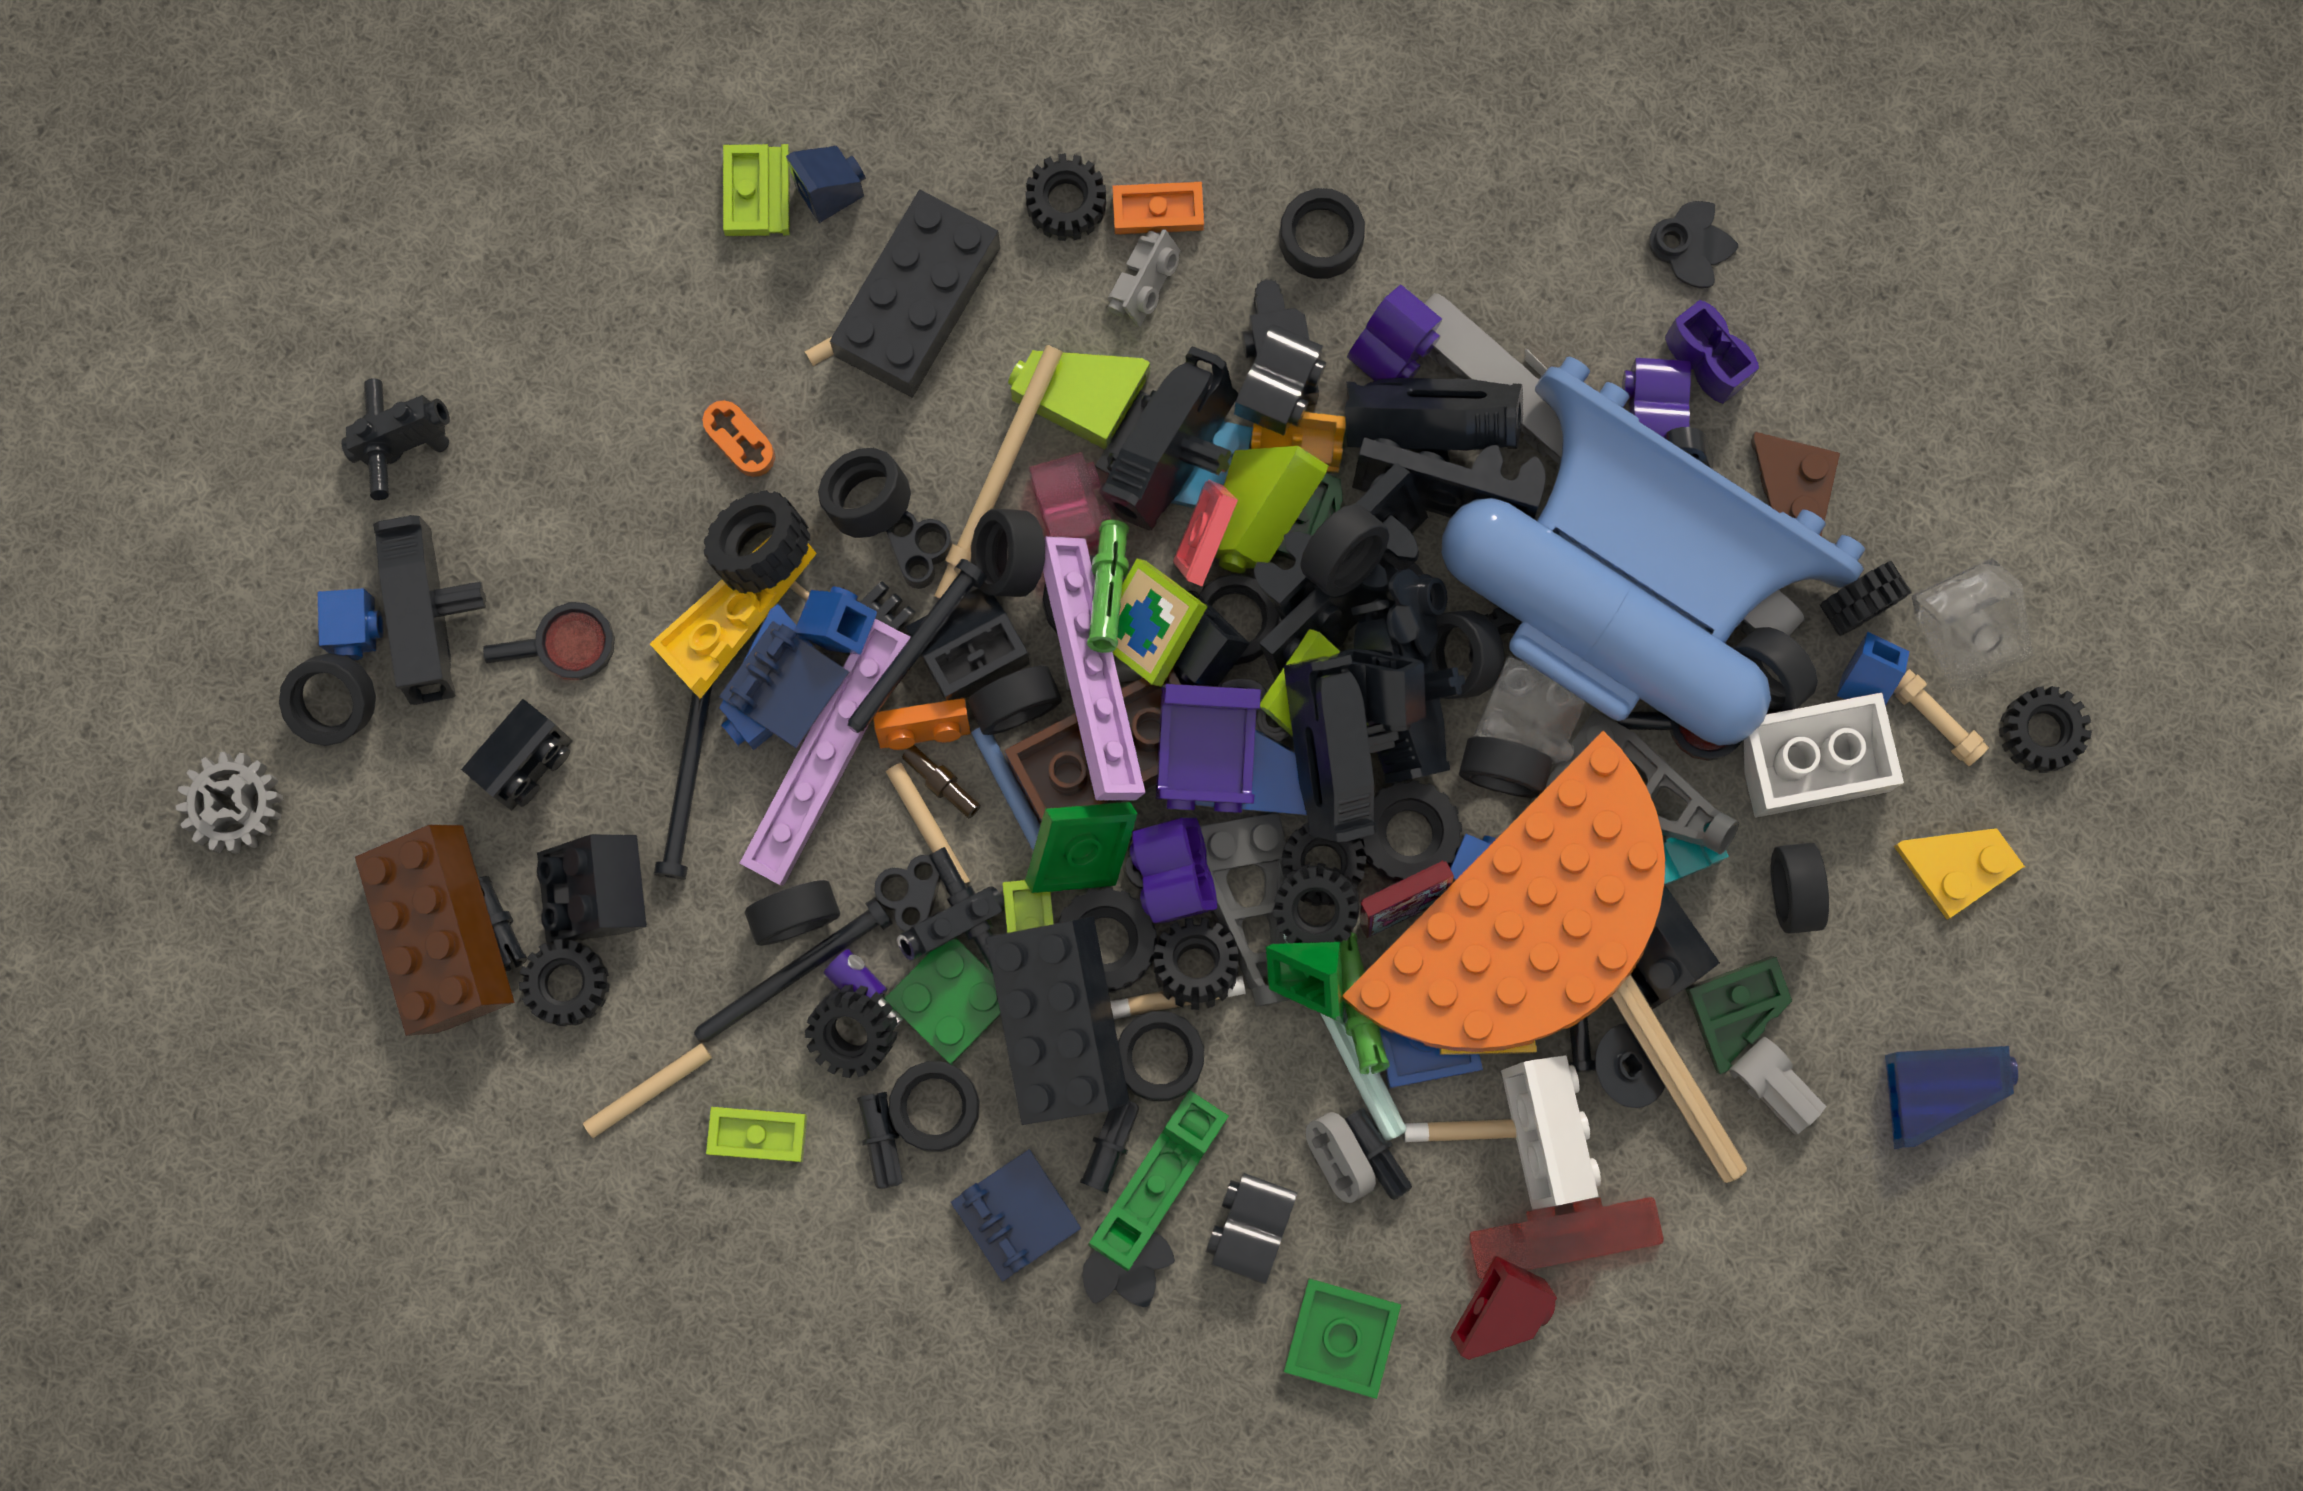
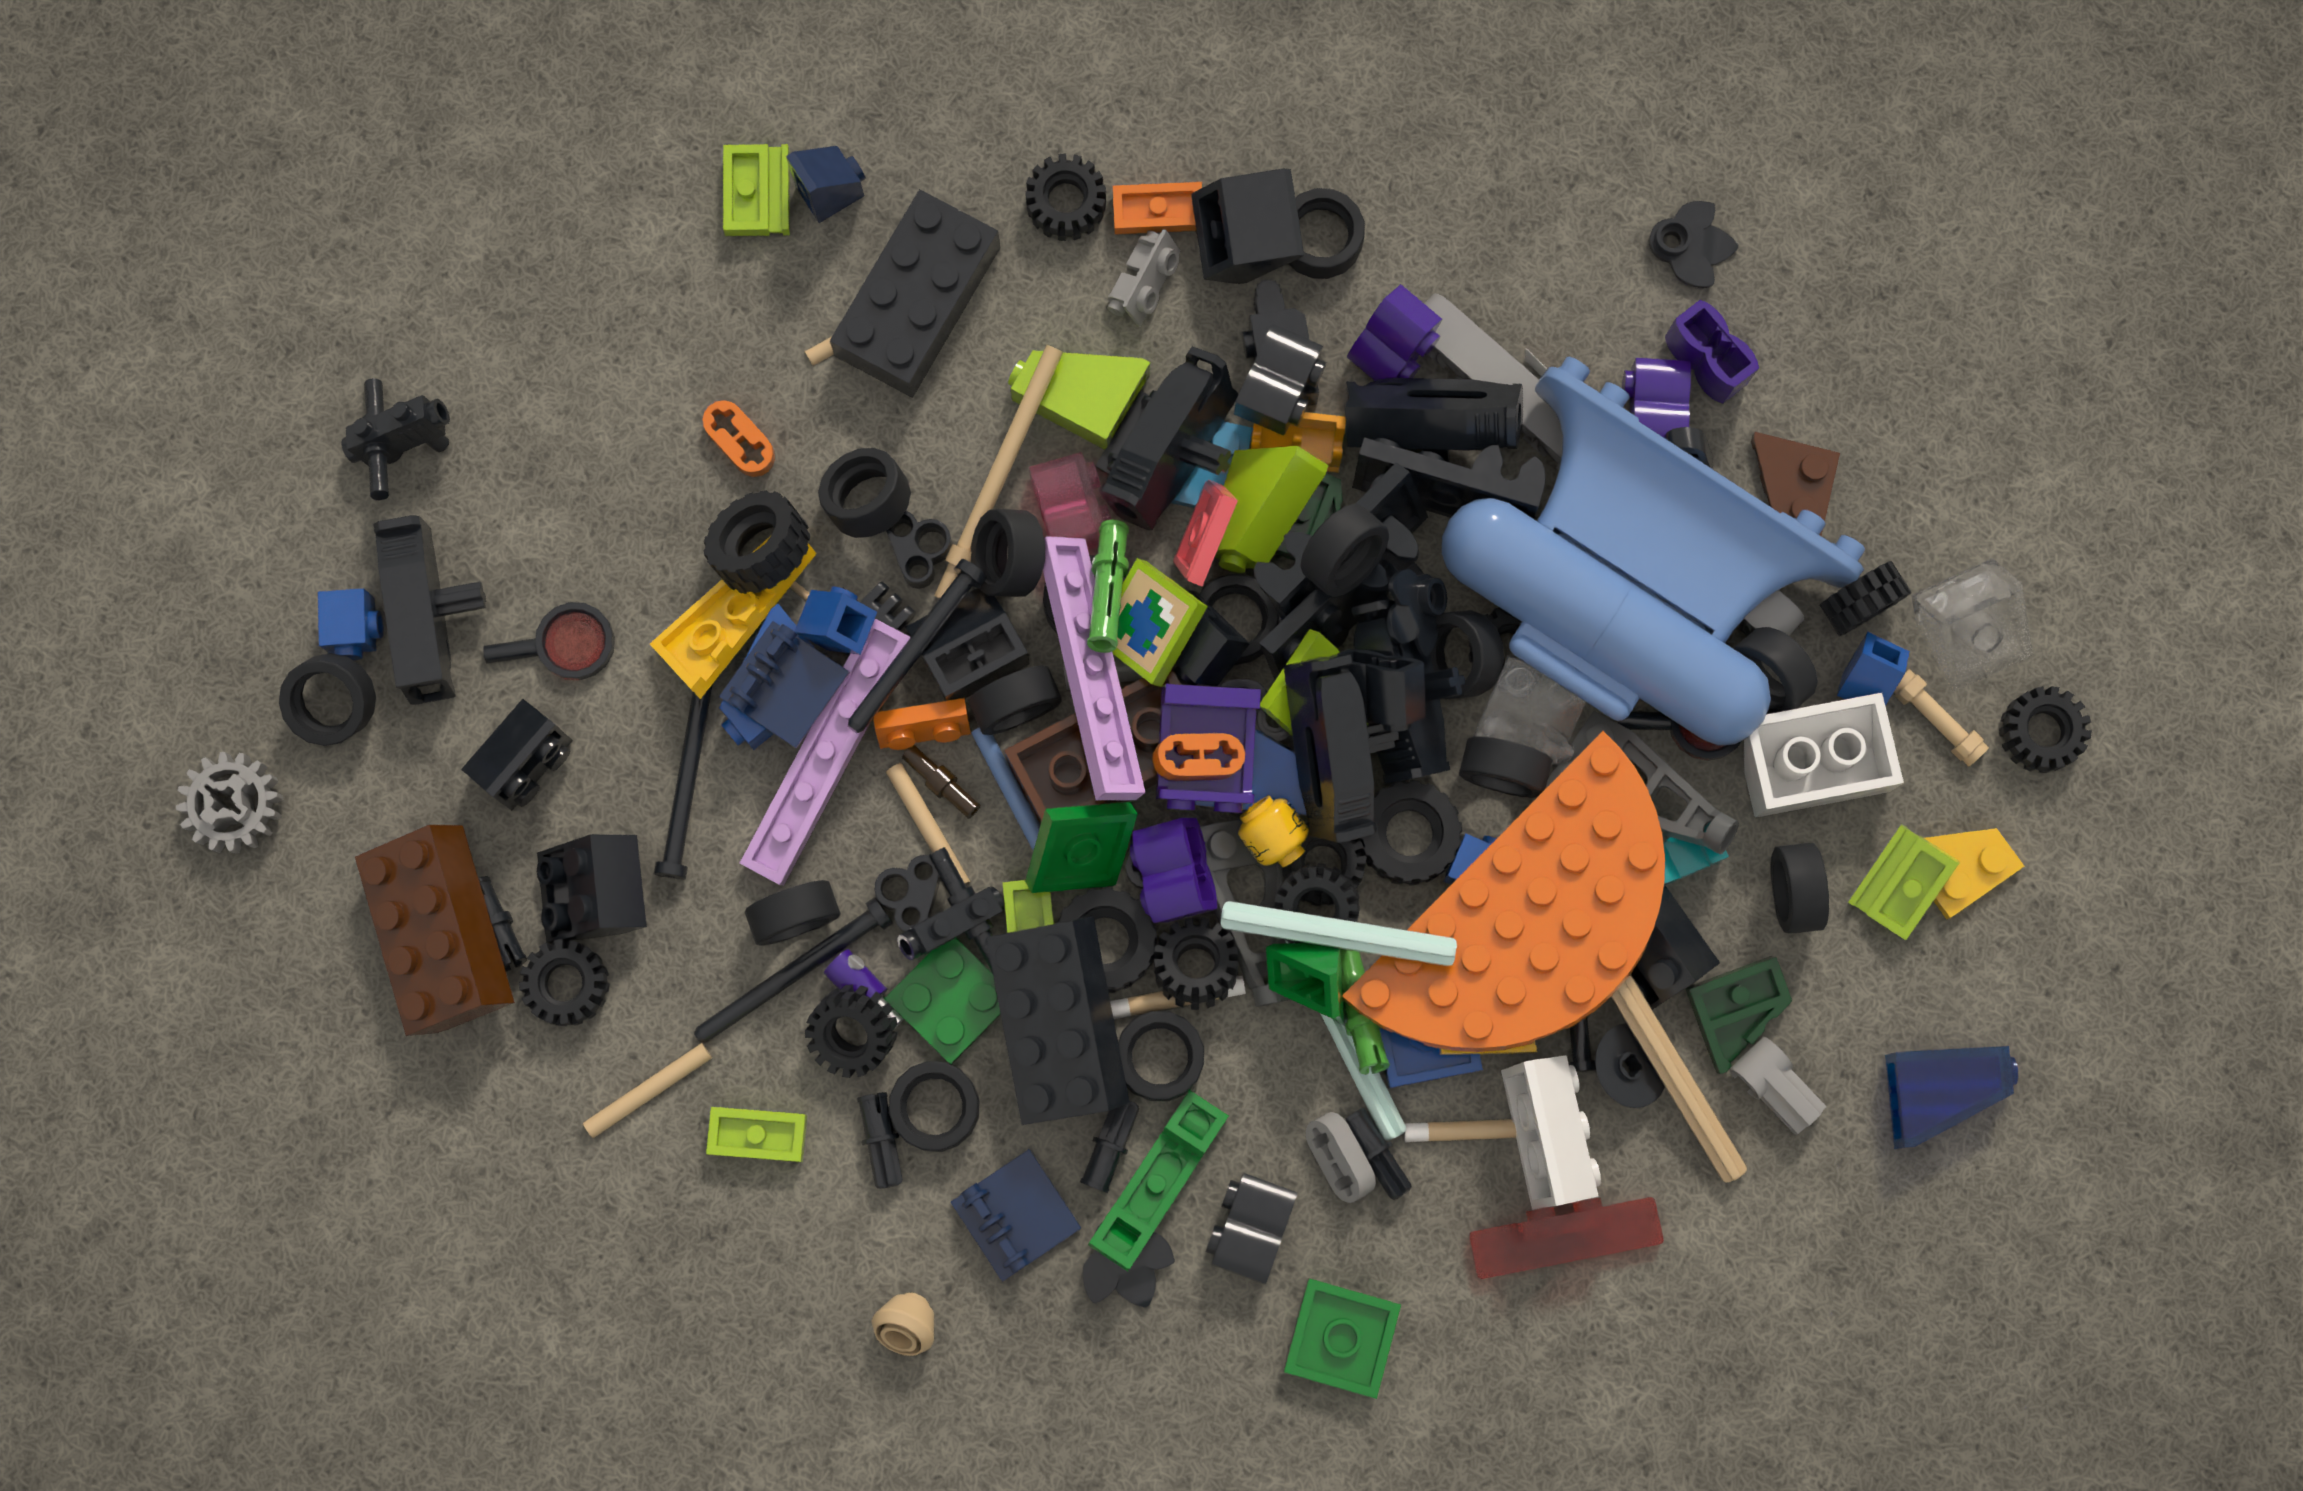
dark red tile [1359,861,1454,938] -> none
dark red slope [1450,1256,1557,1360] -> none
none -> tan cone [872,1293,934,1356]
none -> orange beam [1152,733,1245,781]
none -> black slope [1191,168,1304,284]
none -> light aqua axle [1221,901,1457,966]
none -> yellow head [1238,795,1309,867]
none -> lime plate [1848,824,1960,940]

